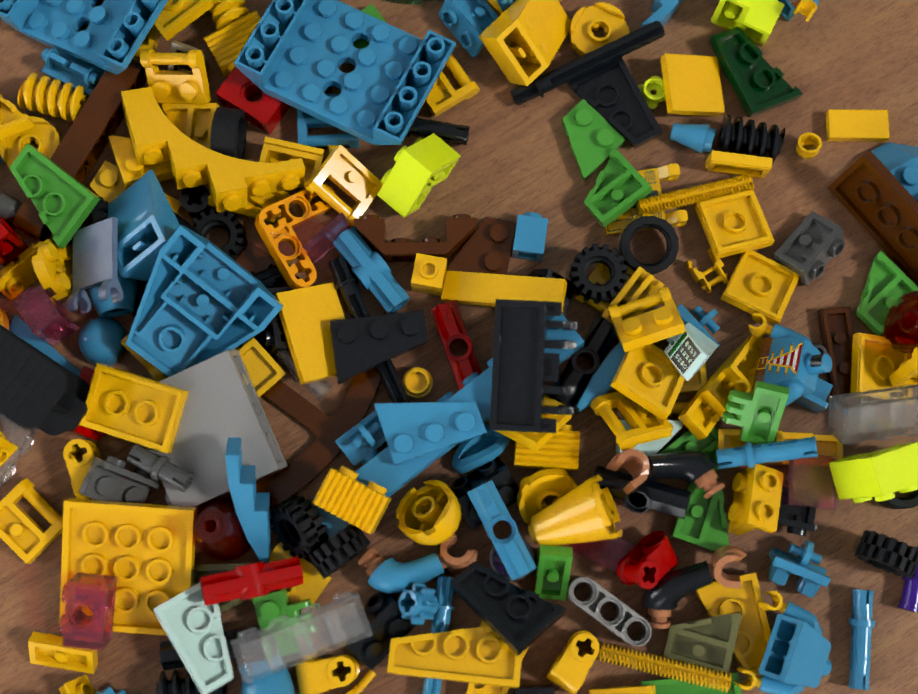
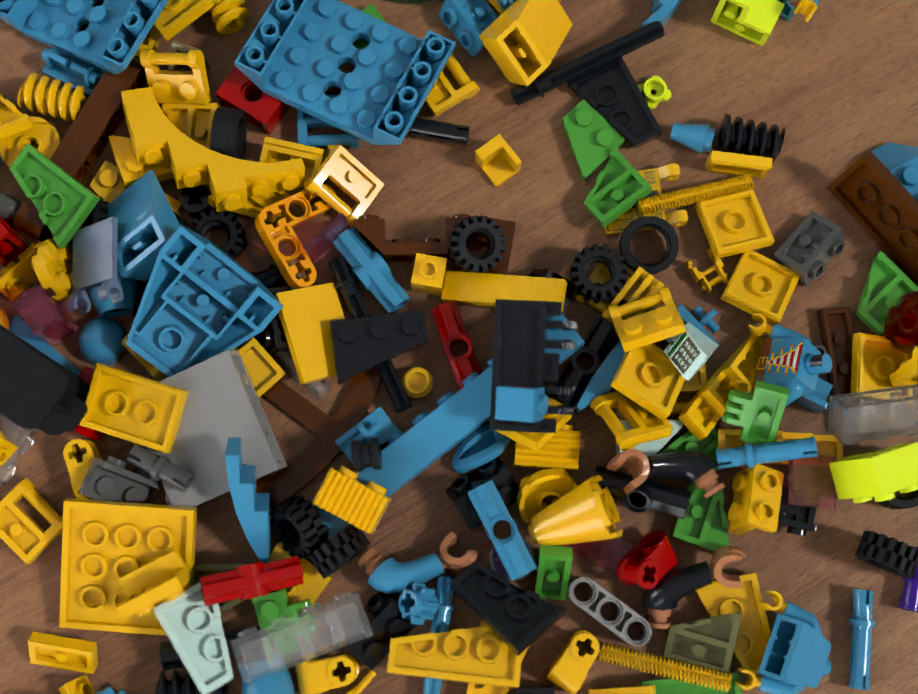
clear pink brick [59,572,117,651] -> none
clear red cone [194,497,251,561] -> none
yellow brick [203,10,261,77] -> none
dark azure wing [374,402,487,465] -> none
neon yellow brick [377,133,461,218] -> none
yellow cylinder [396,480,461,546] -> none
dark azure brick [511,212,548,262] -> none
yellow plate [569,2,630,56] -> none
yellow tile [660,53,725,116] -> none
dark green wing [709,27,803,118] -> none
dark azure hips [767,540,831,598] -> none
yellow hinge [796,132,822,159] -> none
yellow tile [825,109,890,142] -> none
none -> yellow bracket [117,549,192,619]
none -> black wheel [351,437,382,472]
none -> black tyre [447,215,507,272]
none -> yellow panel [475,133,522,187]
none -> dark azure brick [495,384,548,423]

